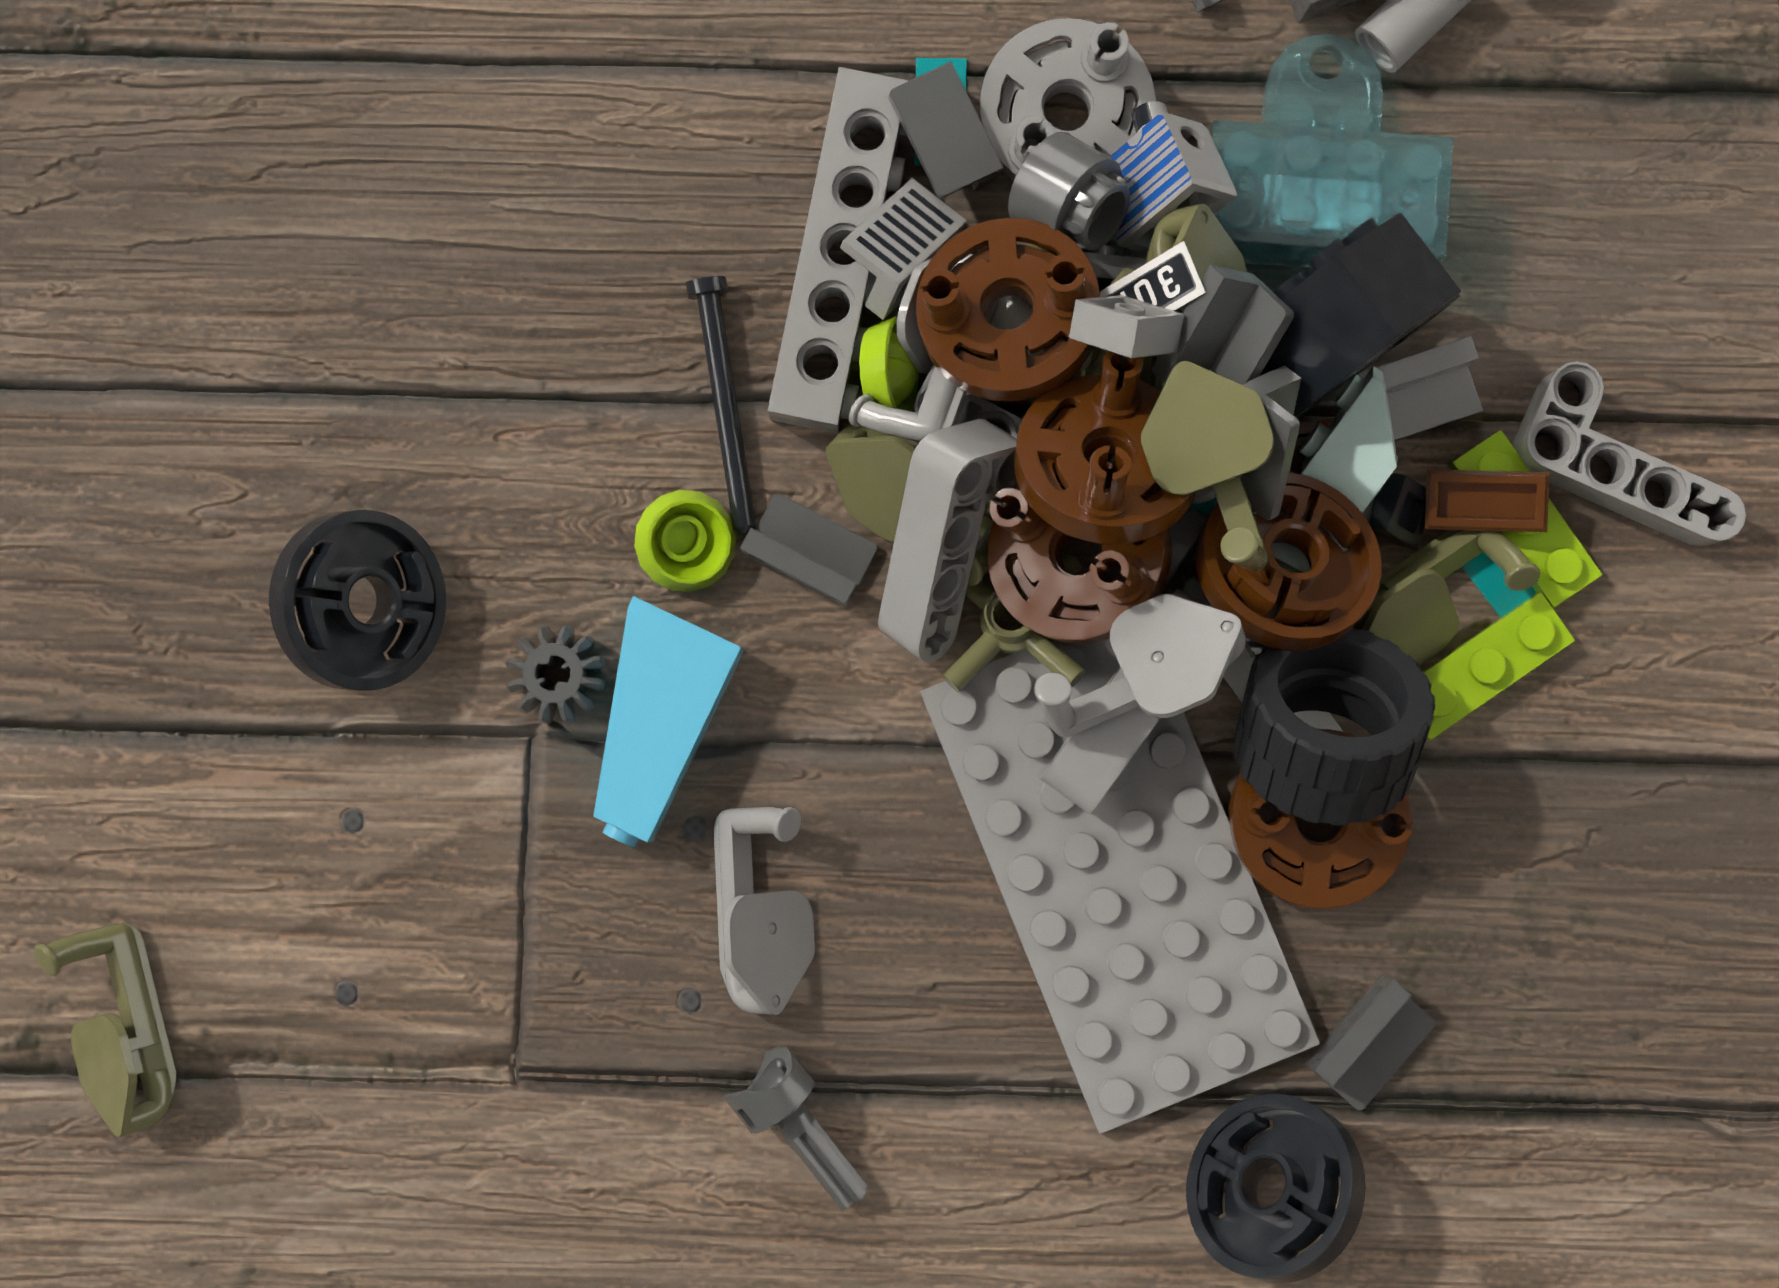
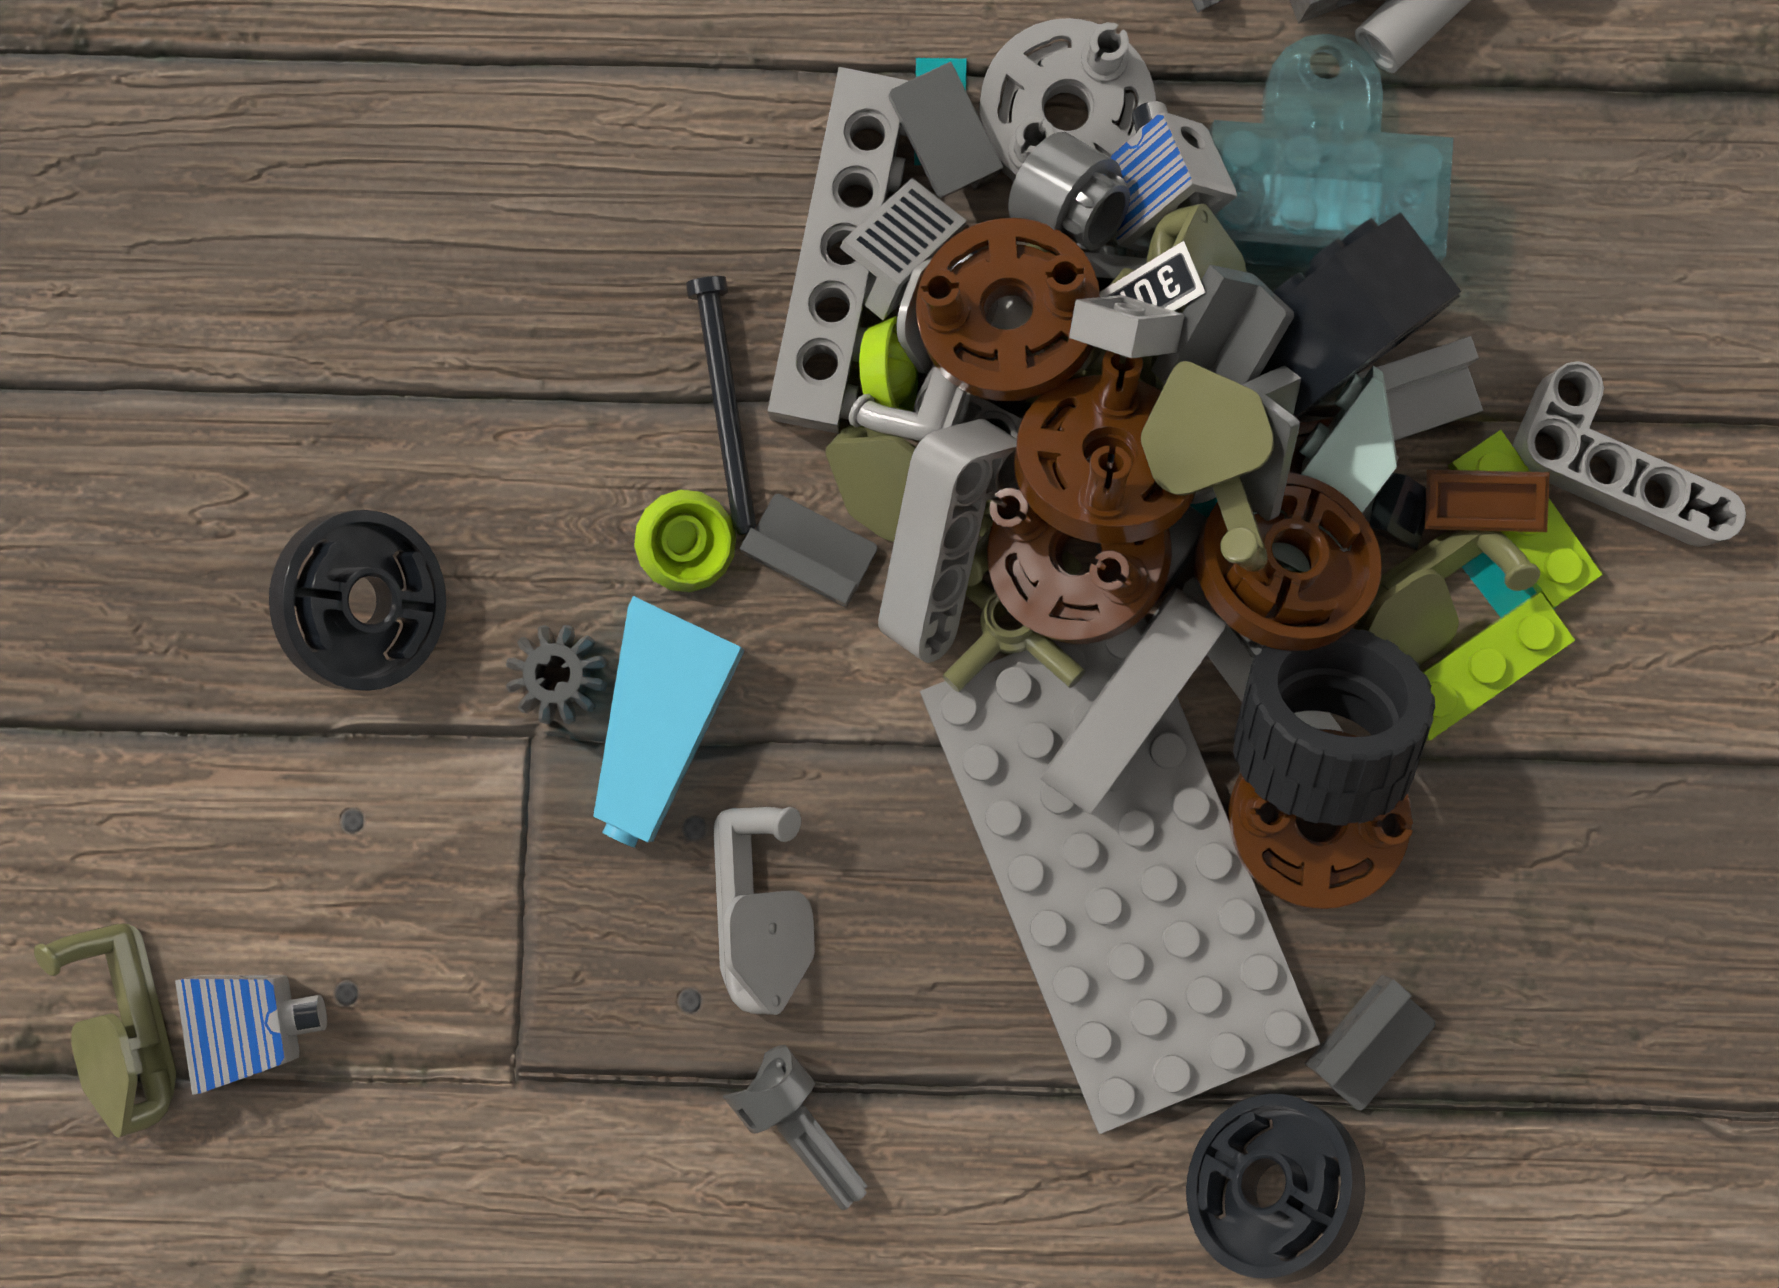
light grey piece [1034,594,1246,737] -> none
none -> torso [175,975,327,1095]

